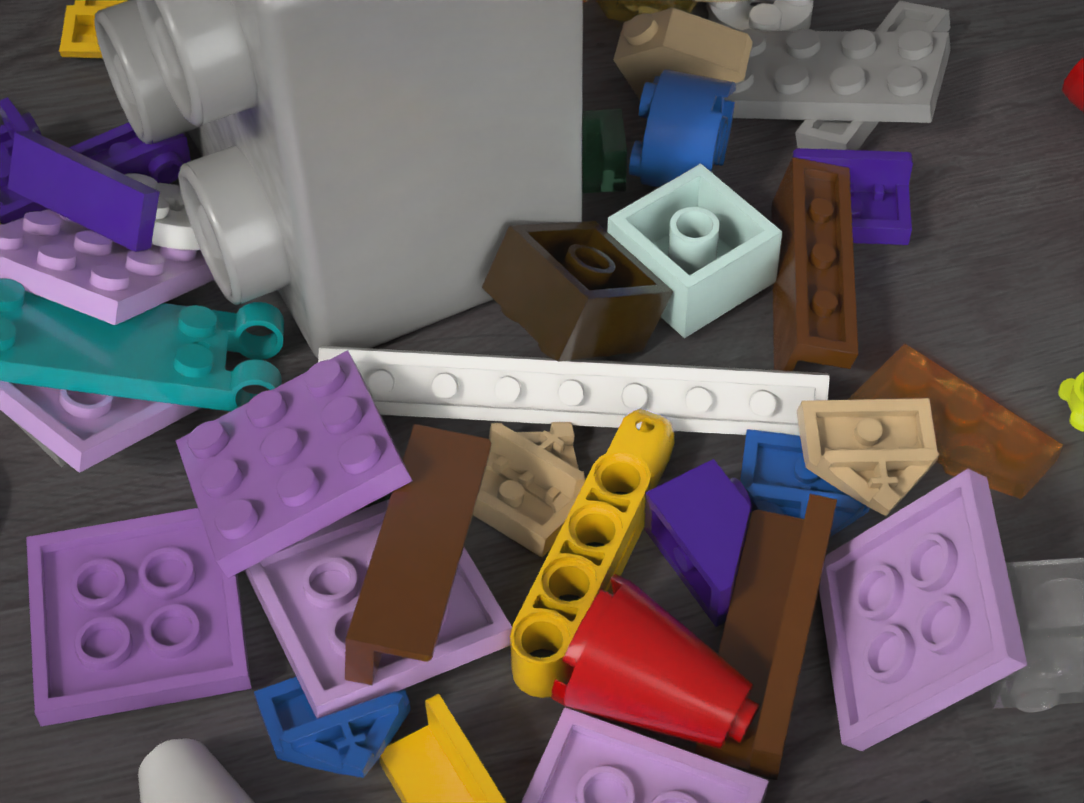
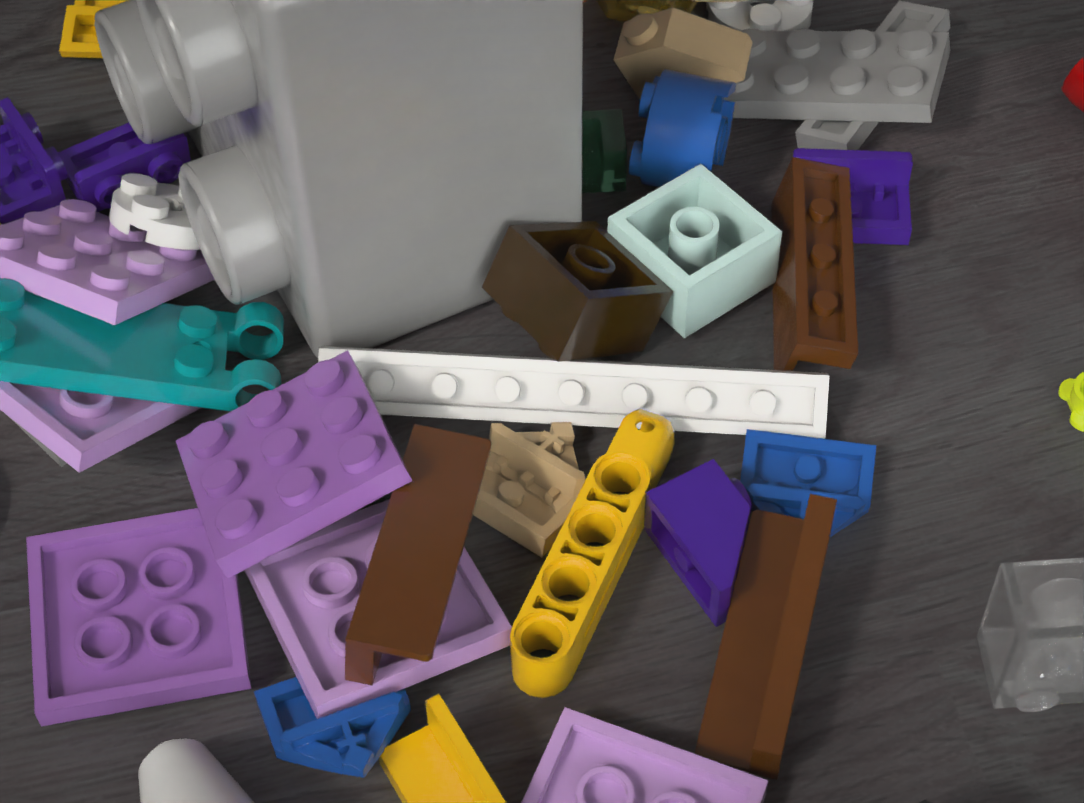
dark purple tile [8,130,160,252] -> none
red cone [551,574,760,749] -> none
tan slope [797,398,940,516] -> none
lavender plate [819,468,1027,751] -> none
clear orange wing [847,344,1063,499] -> none

